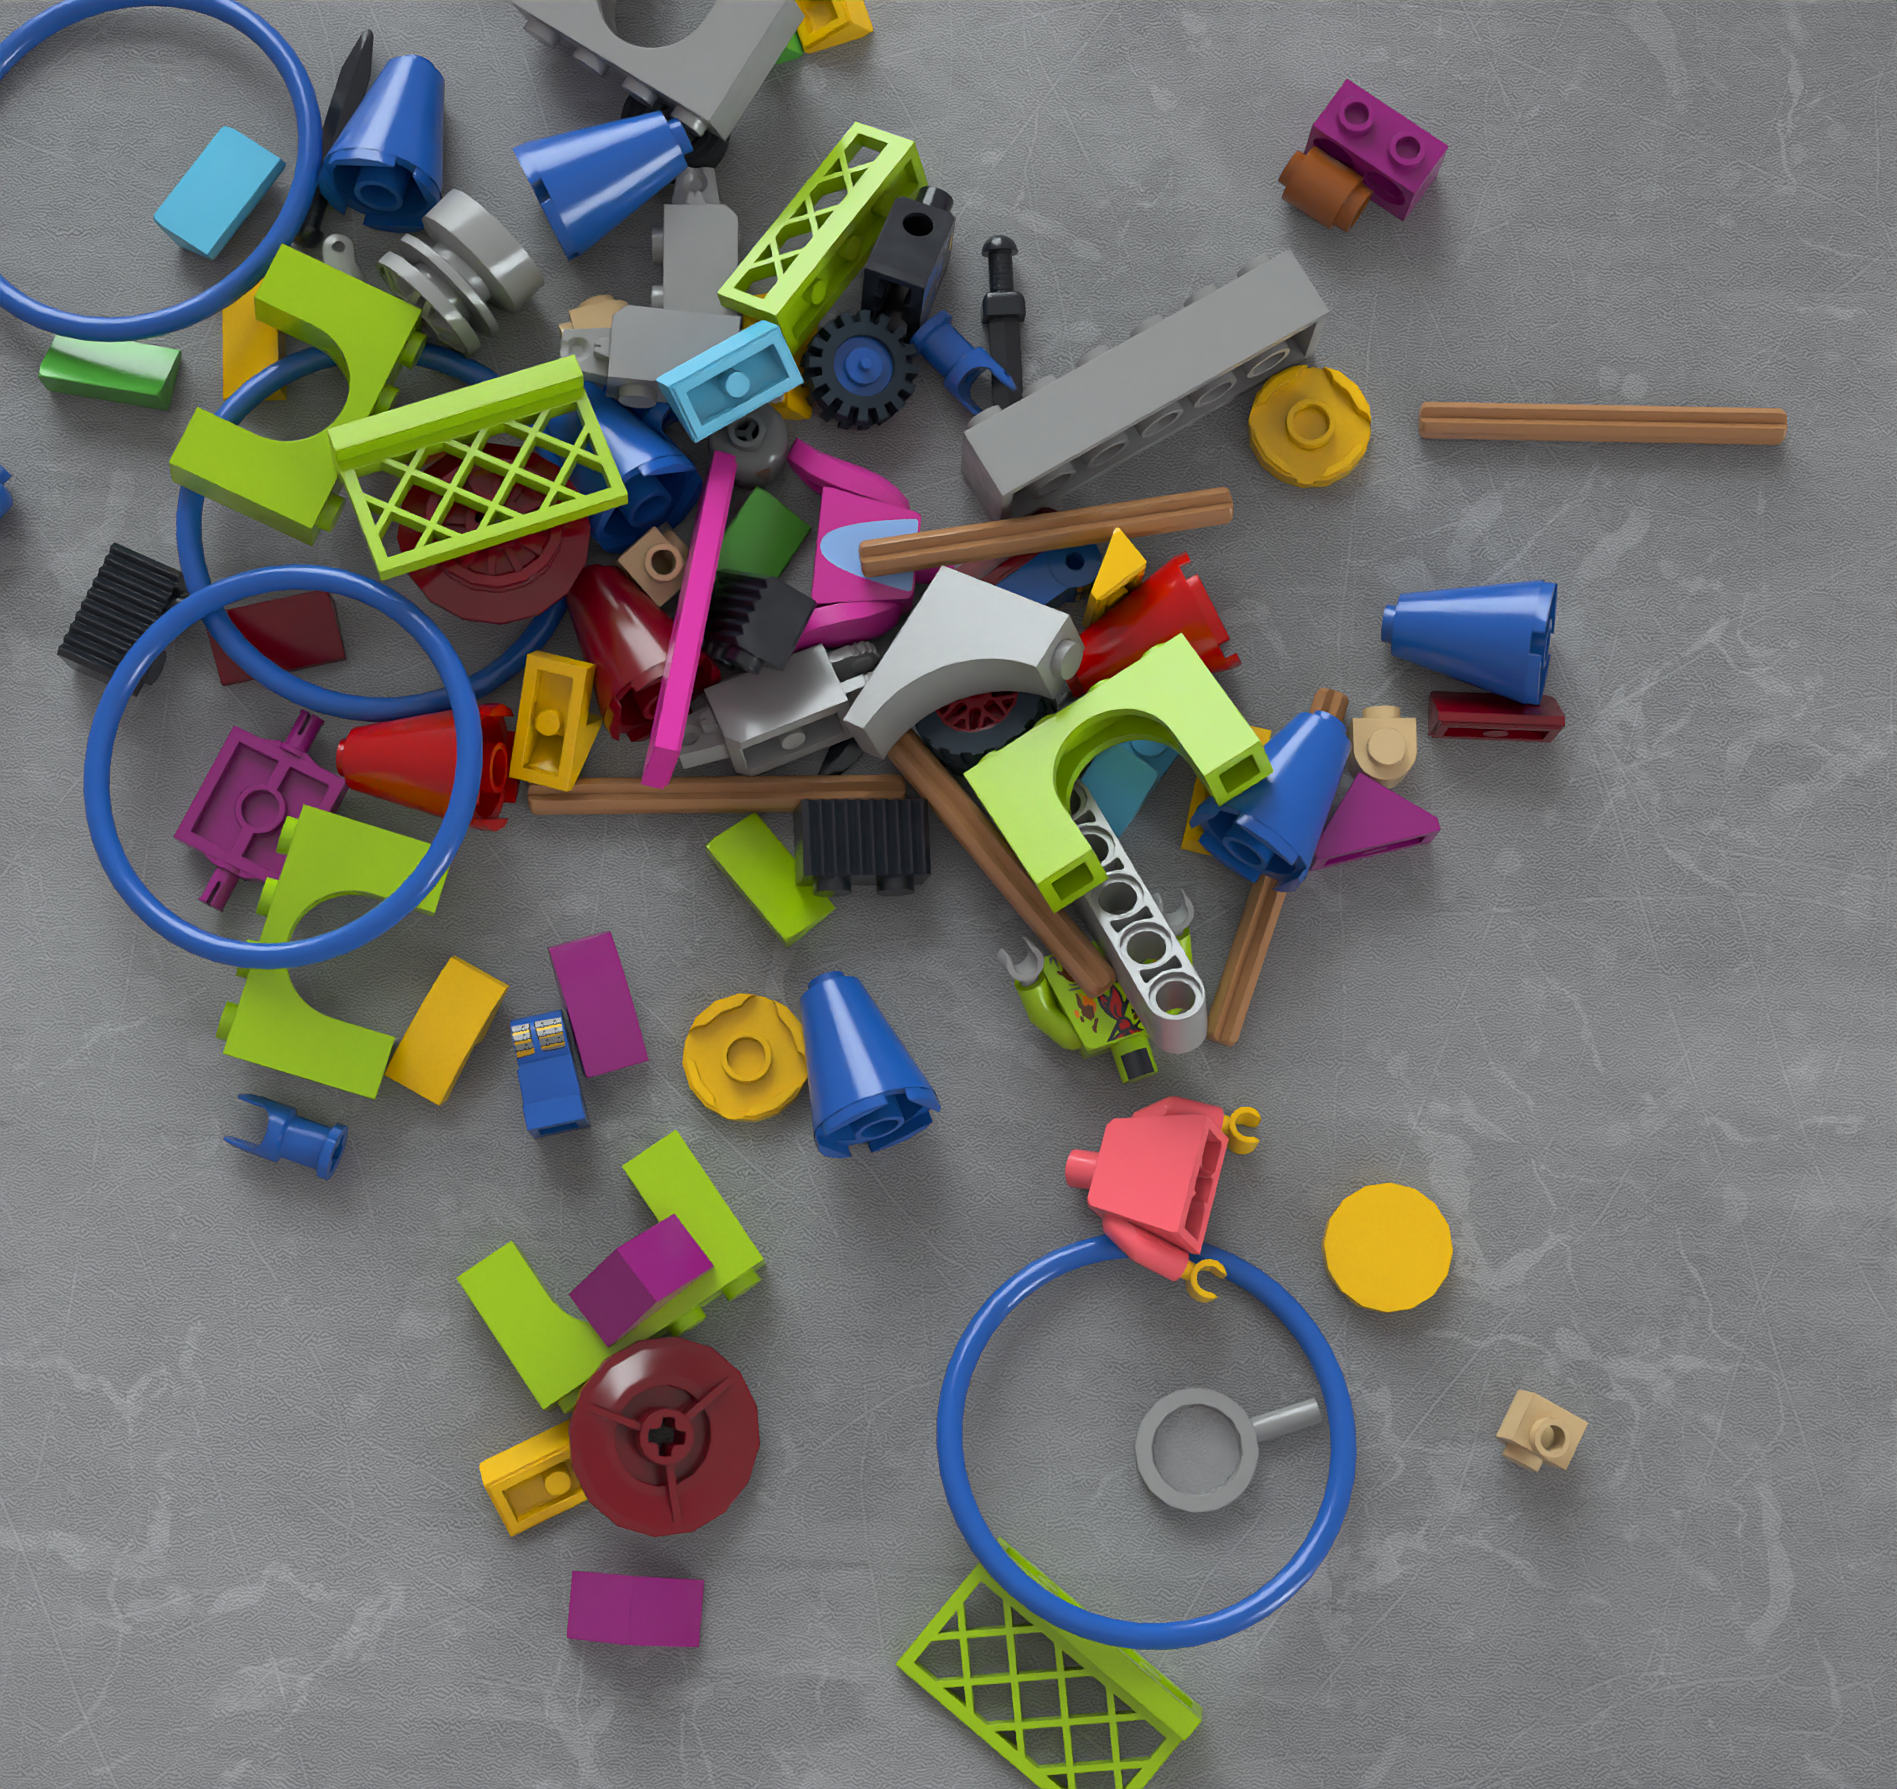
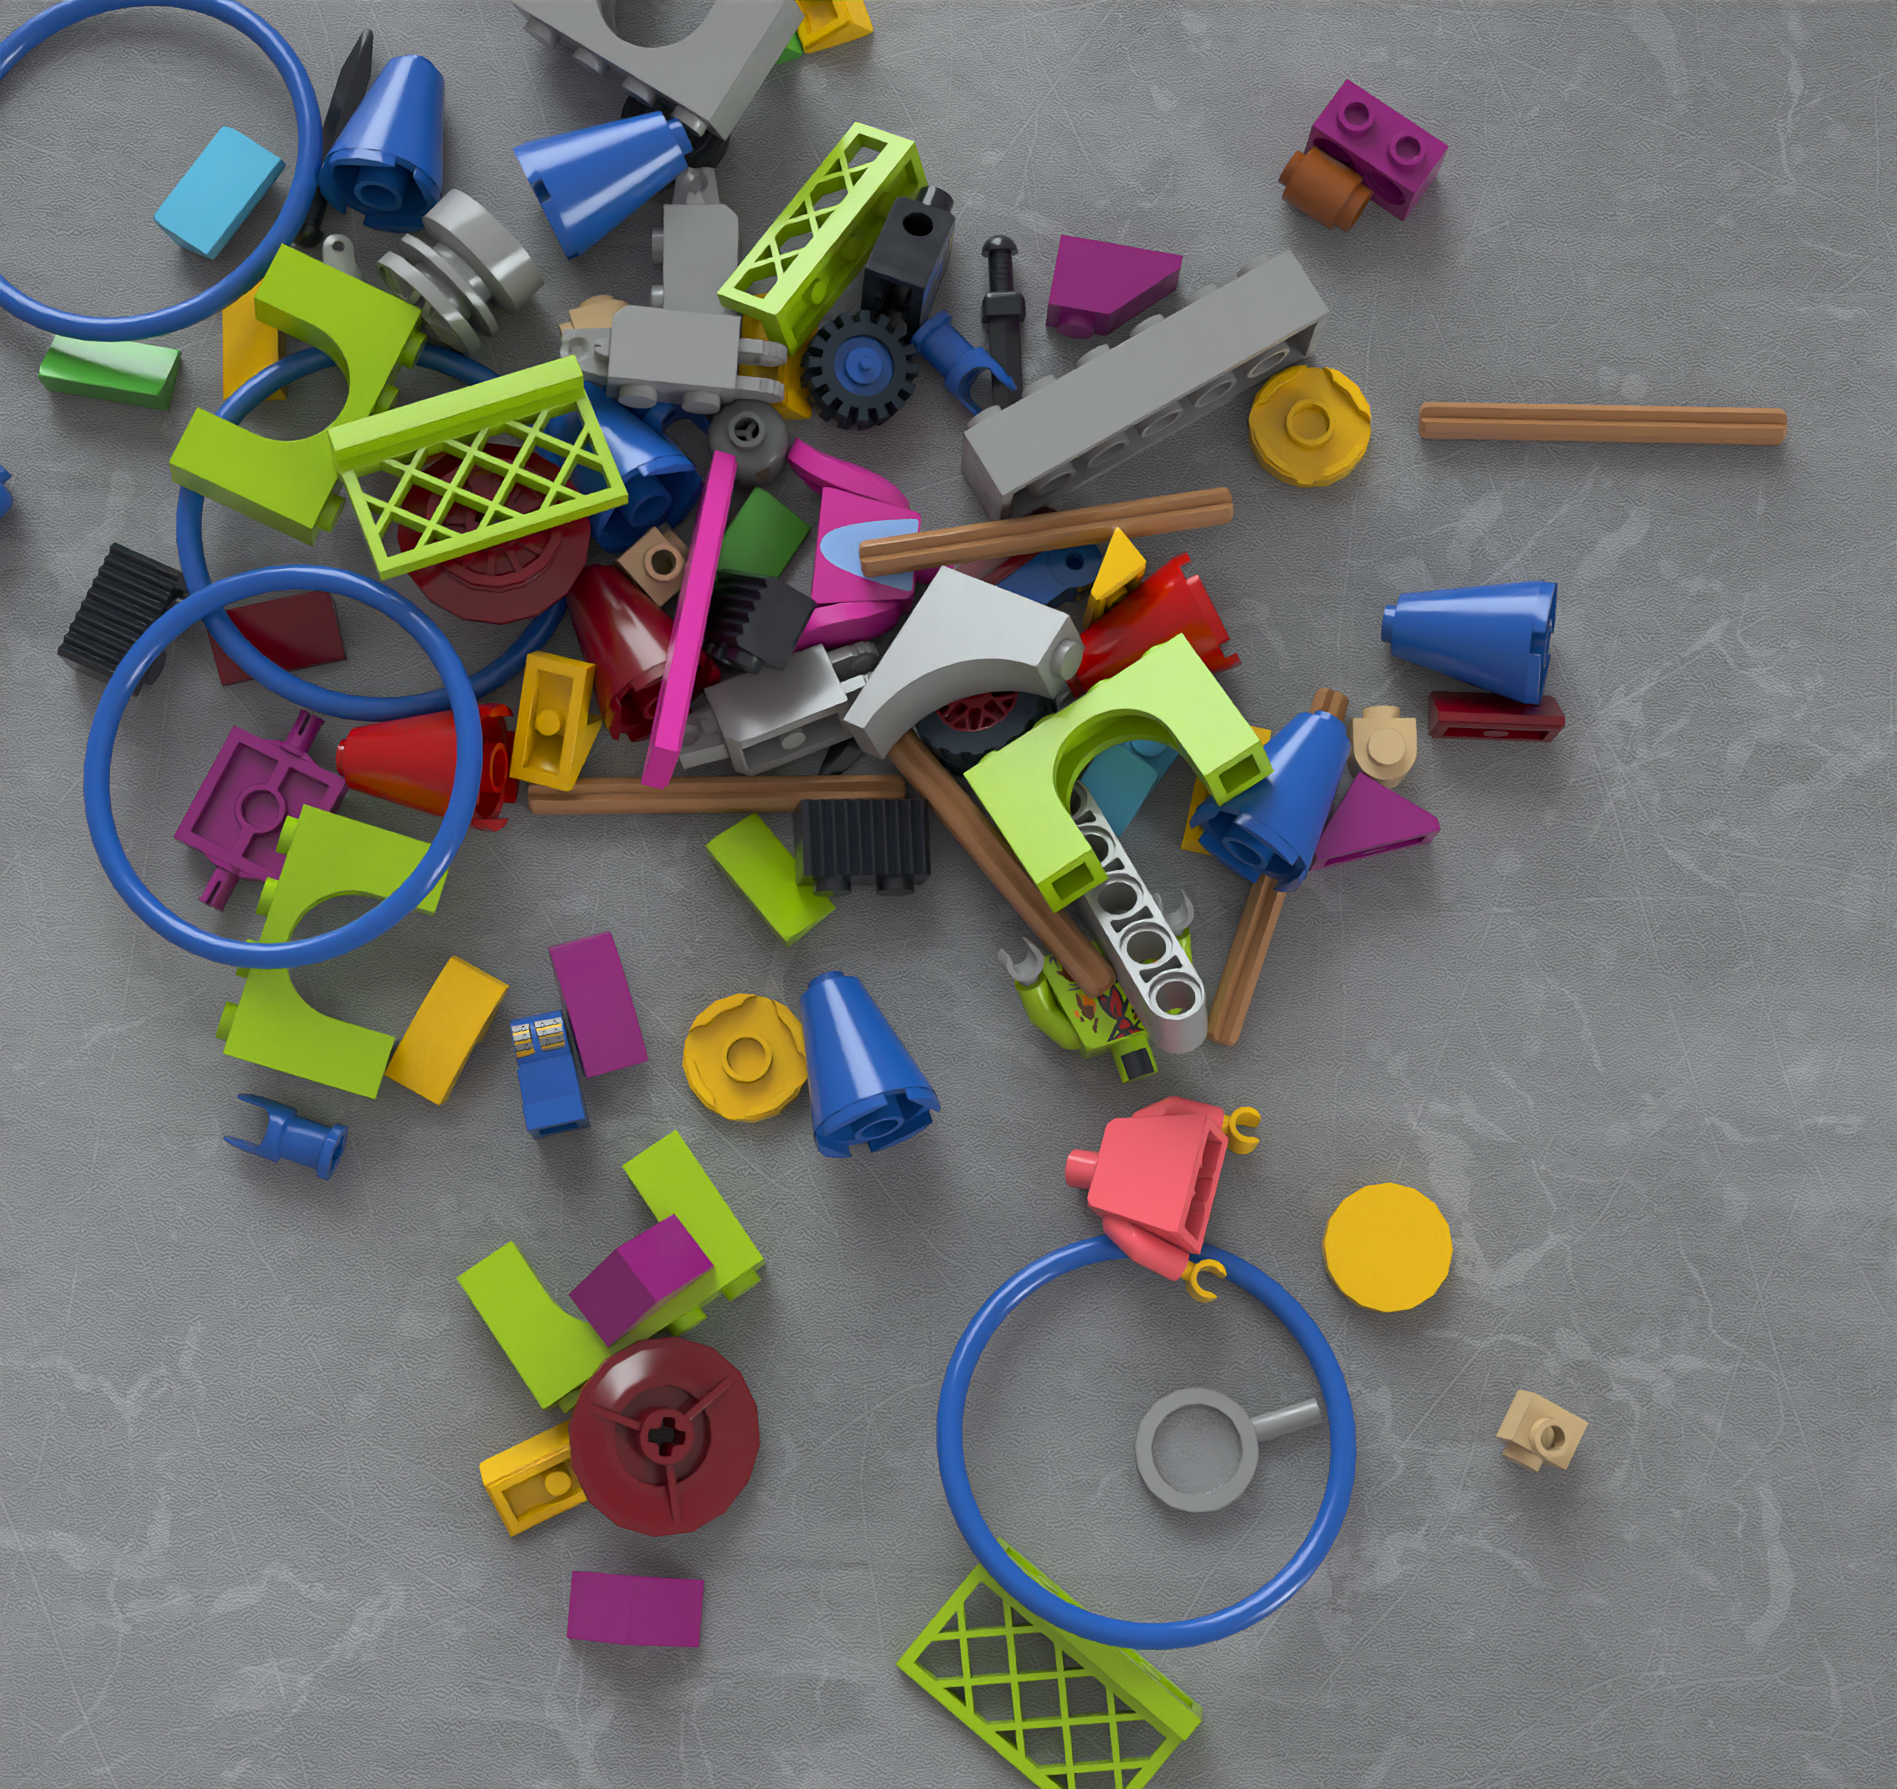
medium azure slope [656,320,804,443] -> none
none -> magenta slope [1045,234,1183,339]

